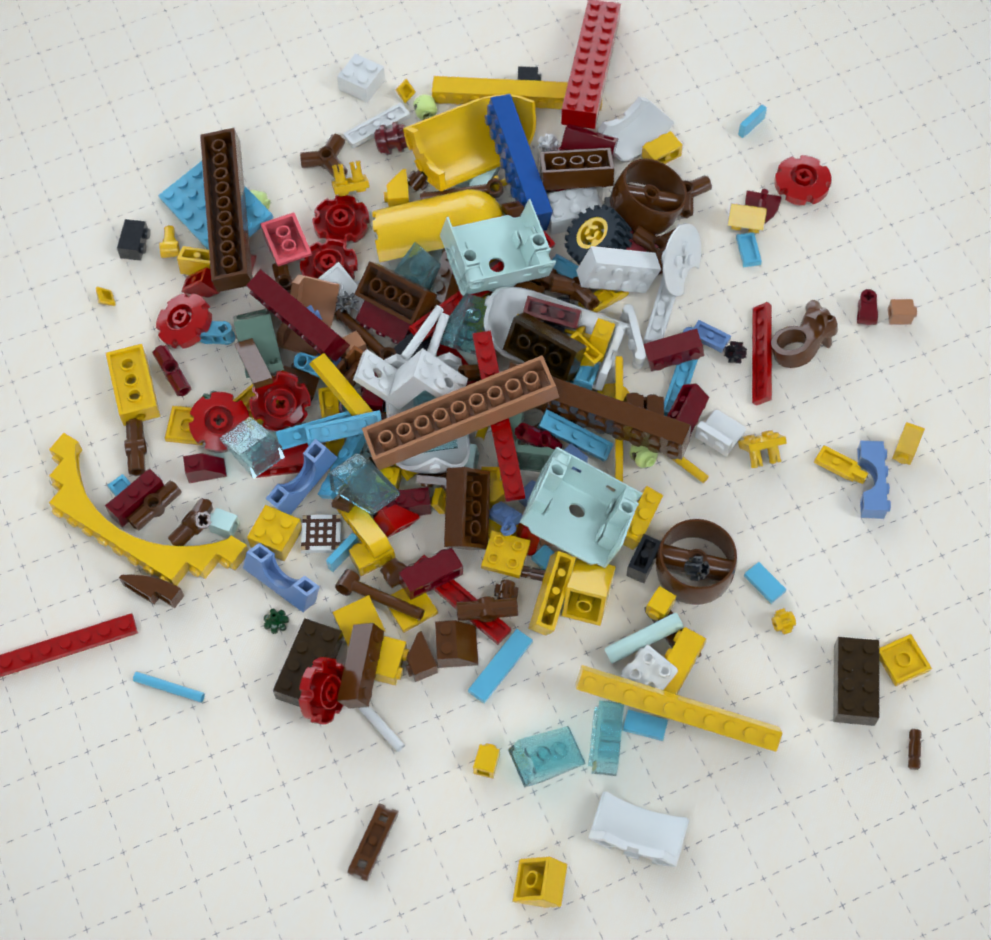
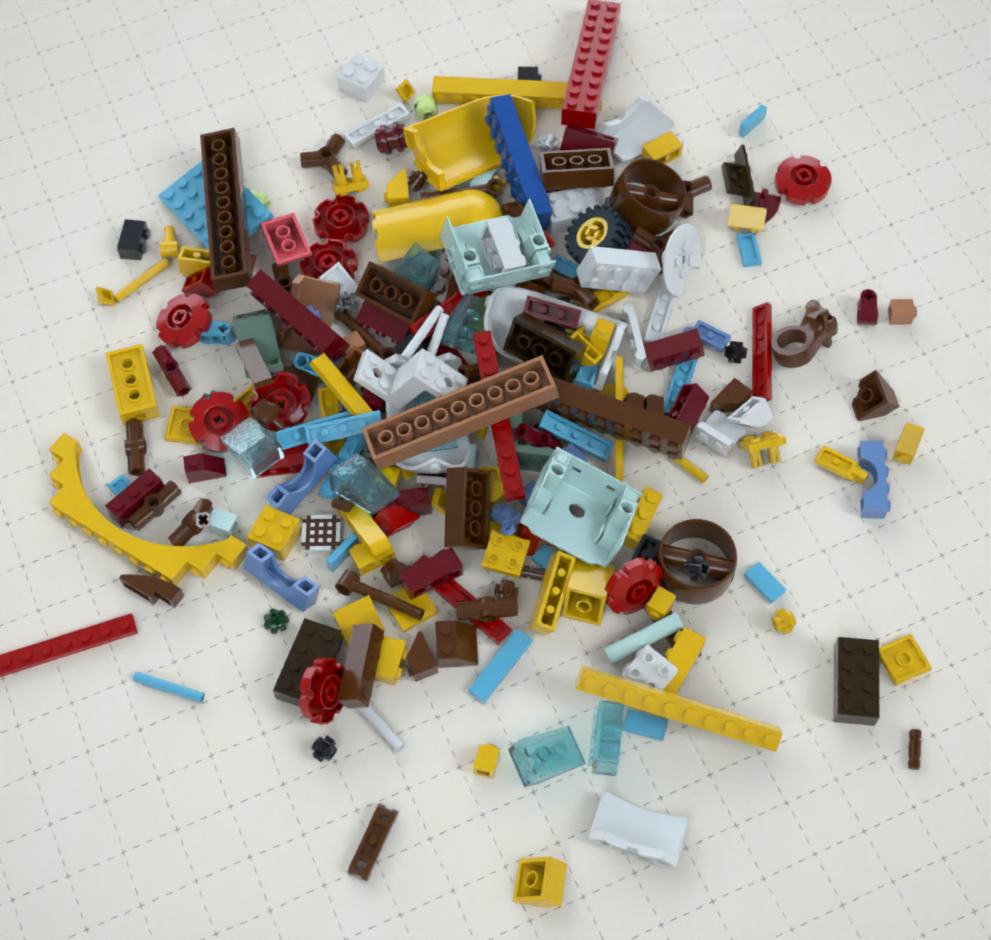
yellowish green head [630,445,658,468] -> none
none -> yellow piece [113,258,170,303]
none -> reddish brown piece [250,397,285,430]
none -> black gear [311,735,337,762]
none -> white brick [479,217,526,281]
none -> red piece [605,557,663,615]
none -> reddish brown slope [709,378,752,413]
none -> dark brown bracket [721,144,756,206]
none -> white slope [727,396,774,428]
none -> reddish brown slope [851,370,900,421]

